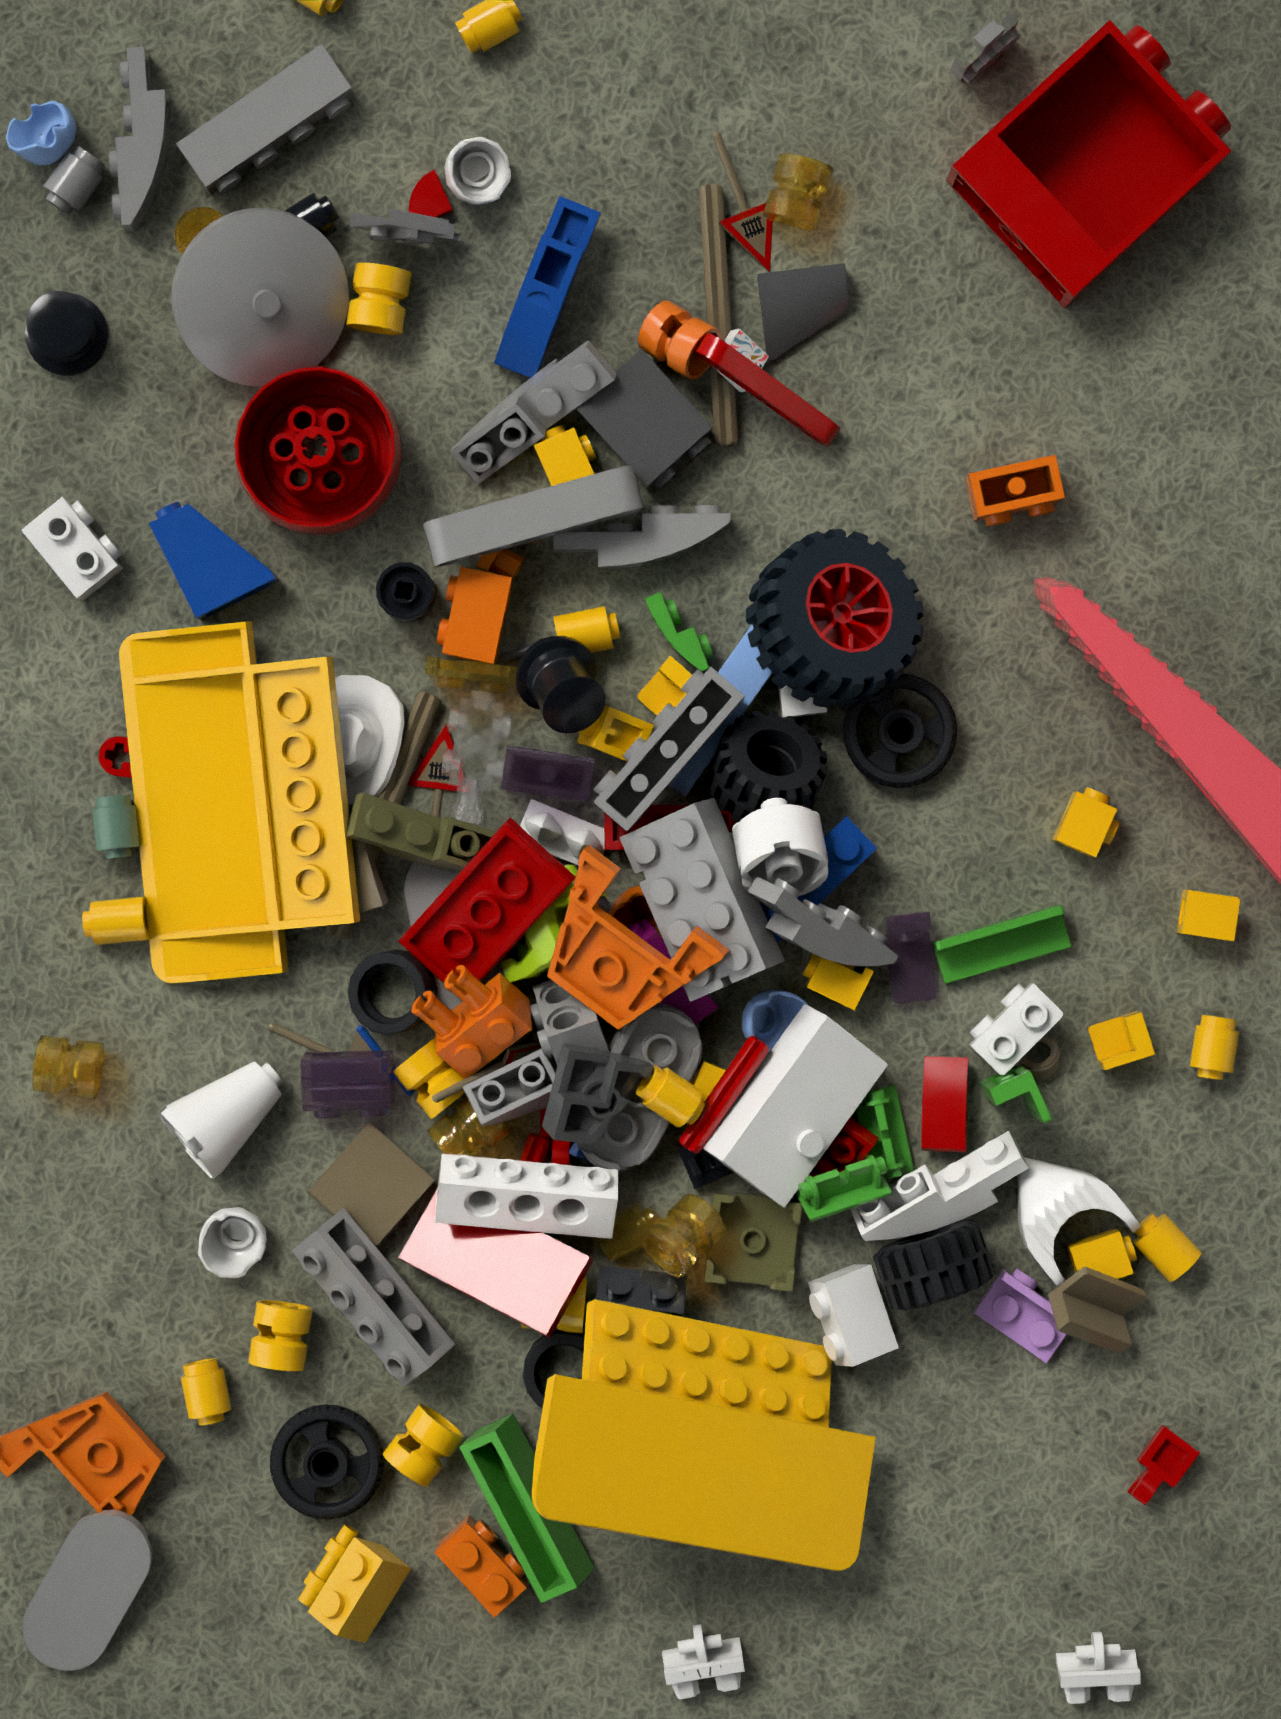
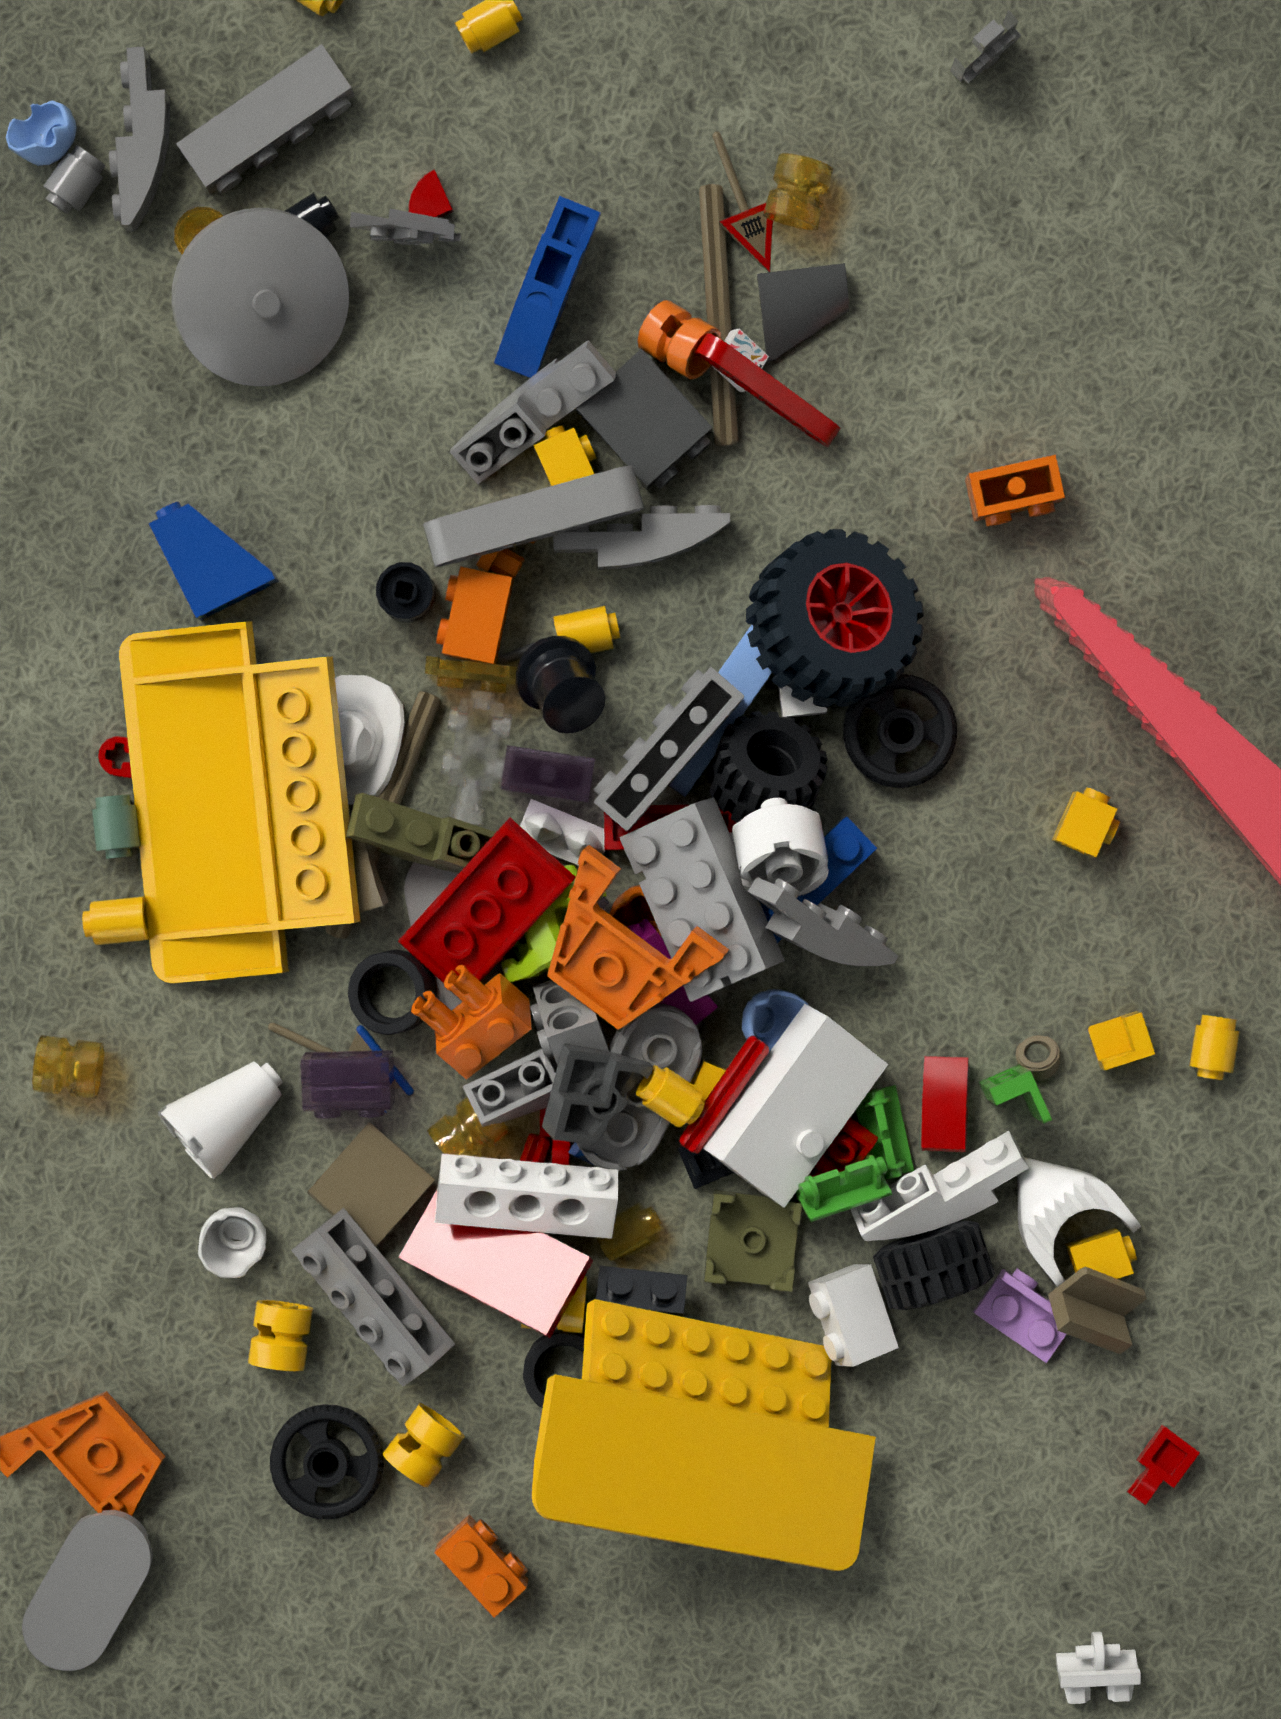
white brick [21,497,123,601] -> none
black piece [25,291,108,376] -> none
yellow brick [180,1358,232,1425] -> none
red wheel [234,366,402,535] -> none
yellow brick [298,1524,412,1643] -> none
yellow wheel [346,263,412,335] -> none
yellow wheel [392,1037,465,1119] -> none
piece [407,724,471,818] -> none
dark tan piece [432,1041,542,1103] -> none
white hair [444,137,511,205] -> none
bright green brick [459,1414,595,1603] -> none
yellow bracket [577,706,654,762] -> none
yellow panel [637,655,692,716] -> none
clear yellow wheel [642,1194,726,1278] -> none
bright green slope [645,592,714,673] -> none
white hips [662,1624,745,1699] -> none
yellow brick [802,953,874,1011] -> none
clear purple bracket [883,911,937,1003] -> none
bright green panel [932,905,1072,984] -> none
red brick [946,20,1231,309] -> none
white bracket [969,983,1063,1075] -> none
yellow brick [1133,1213,1202,1282] -> none
yellow panel [1176,890,1240,941] -> none

